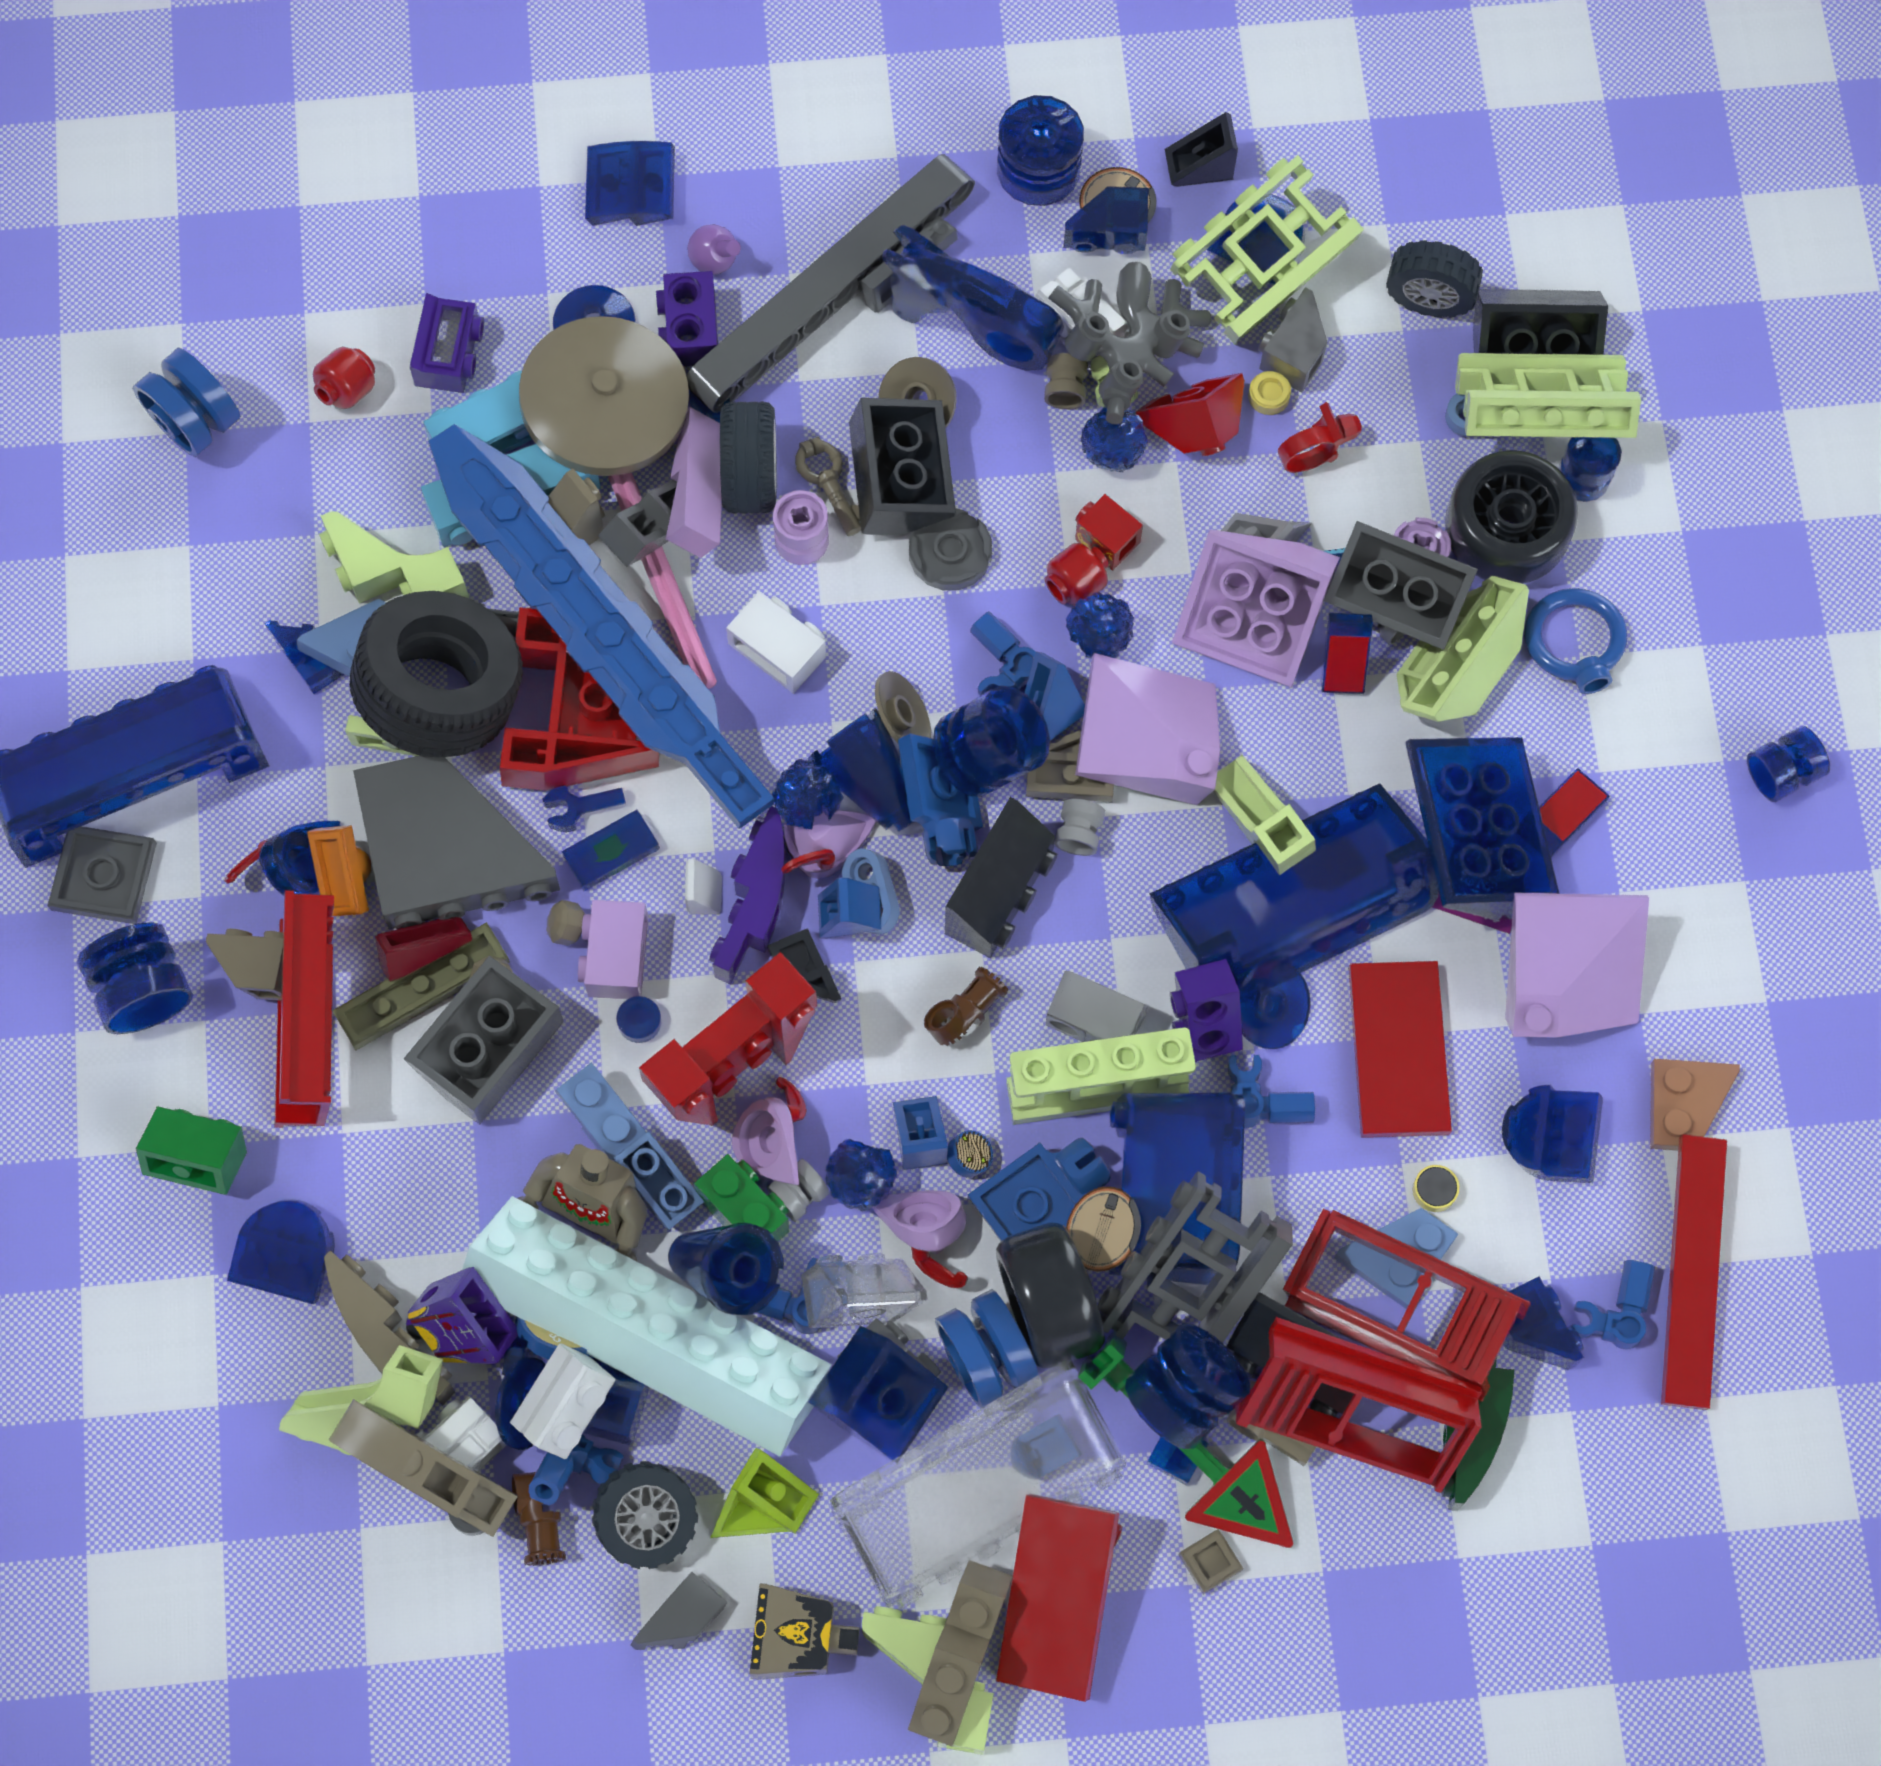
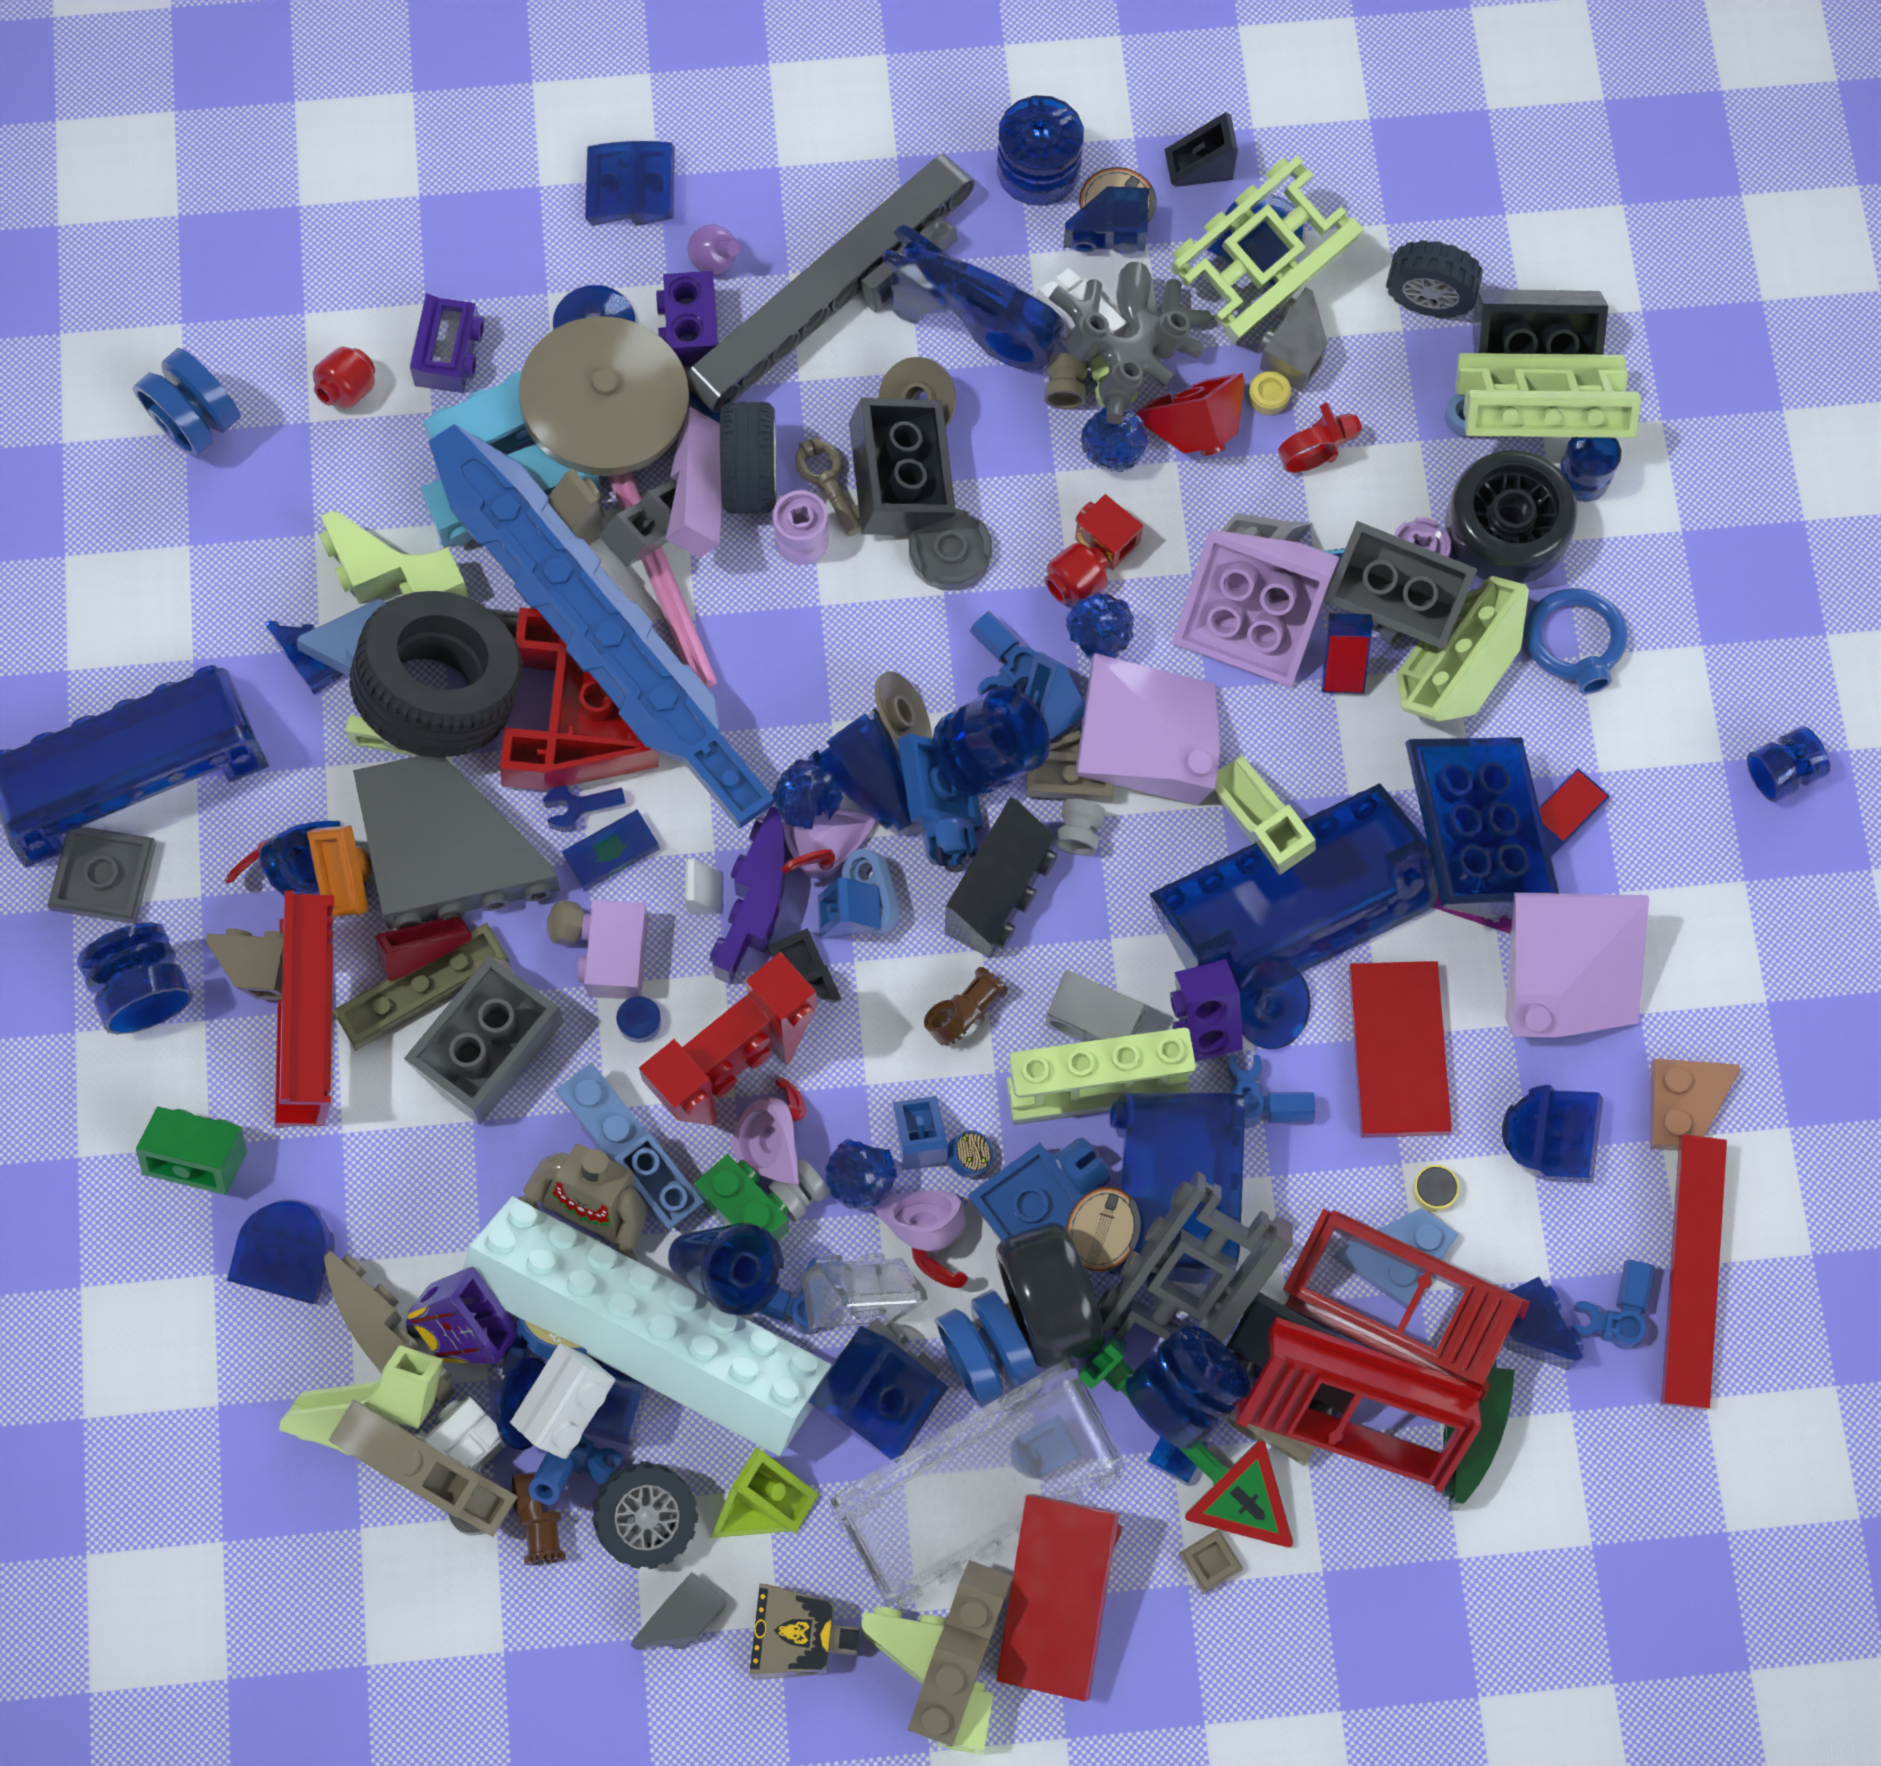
white piece [726,591,826,694] -> none

